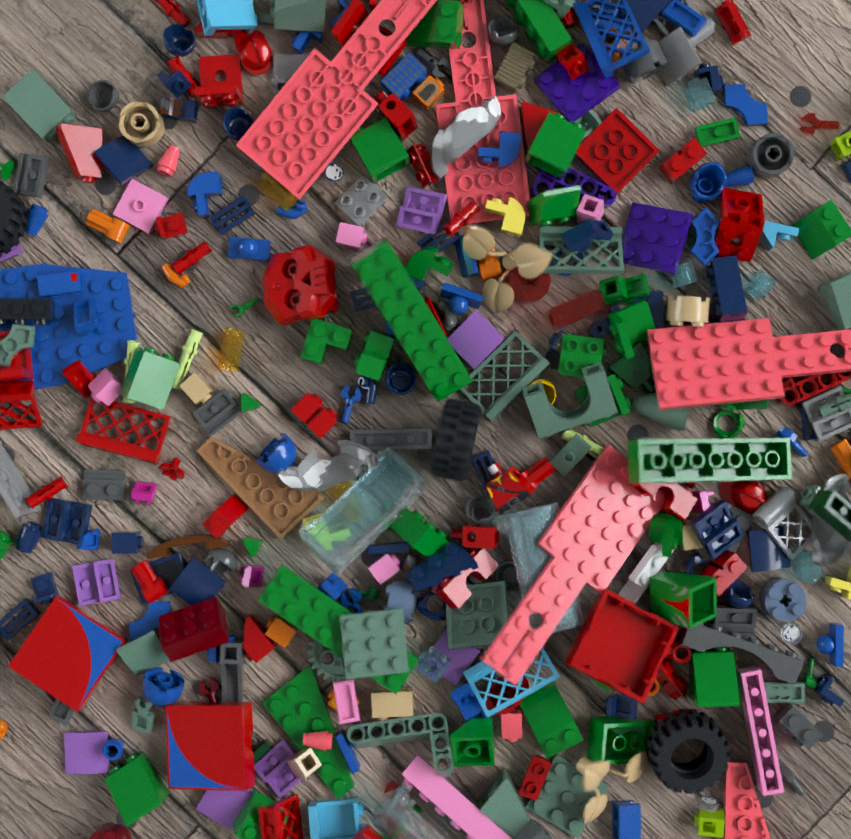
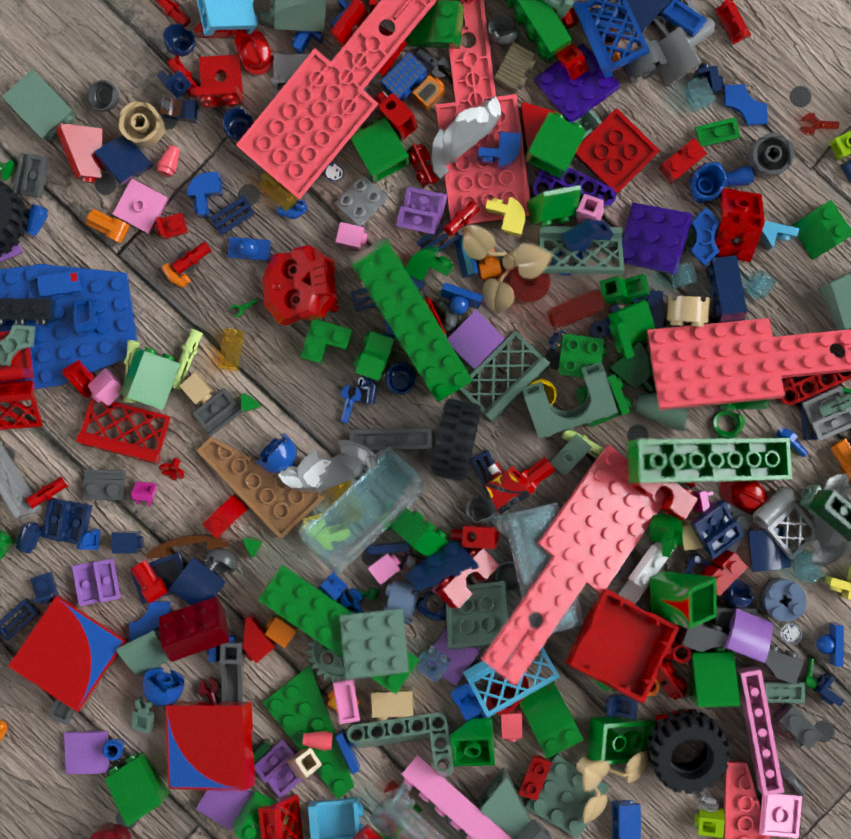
dark pink tile [239,565,264,587] -> none
red piece [291,392,338,439] -> none
none -> medium lavender slope [725,608,773,663]
none -> bright pink plate [759,793,802,838]

